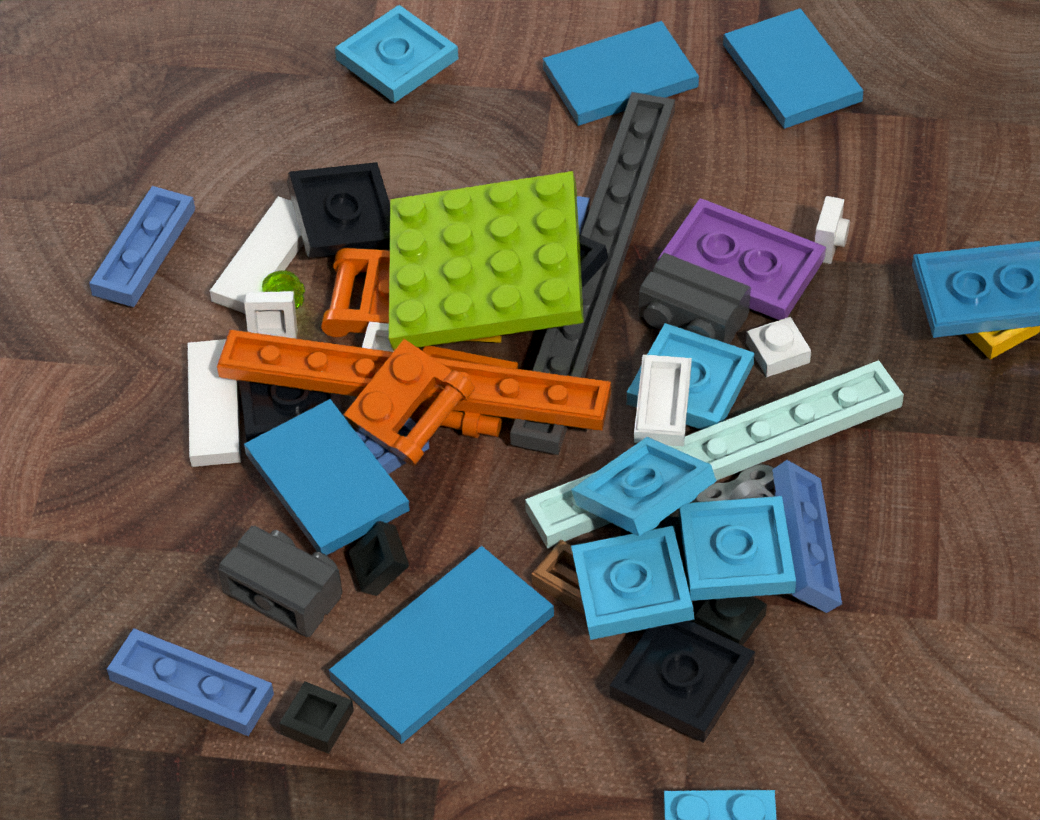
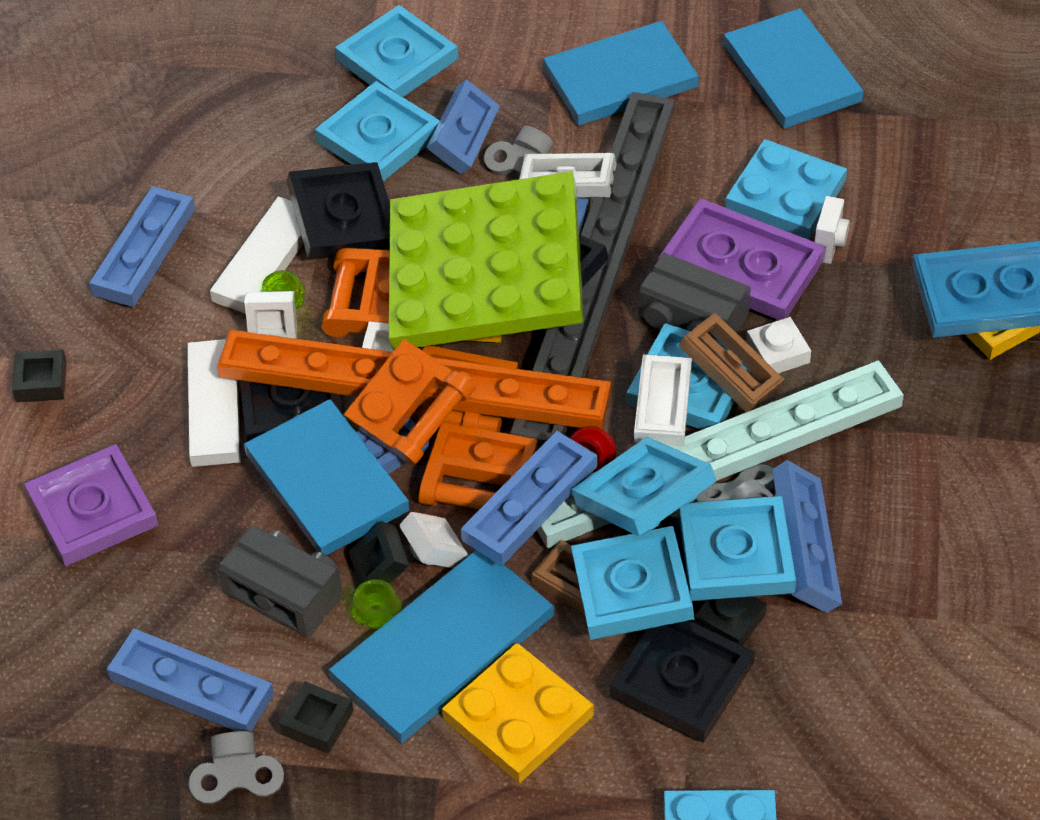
none -> pearl dark grey plate [12,350,67,402]
none -> medium lavender plate [24,444,159,567]
none -> light grey piece [189,731,284,804]
none -> medium azure plate [315,81,440,182]
none -> clear neon green plate [351,579,402,629]
none -> white plate [399,512,468,568]
none -> orange plate [419,422,538,509]
none -> medium blue plate [427,79,500,175]
none -> yellow plate [442,643,594,784]
none -> medium blue plate [461,431,597,566]
none -> light grey piece [484,125,554,175]
none -> white tile [519,153,617,197]
none -> red plate [570,426,616,473]
none -> medium nougat tile [679,313,784,412]
none -> medium azure plate [725,139,847,240]

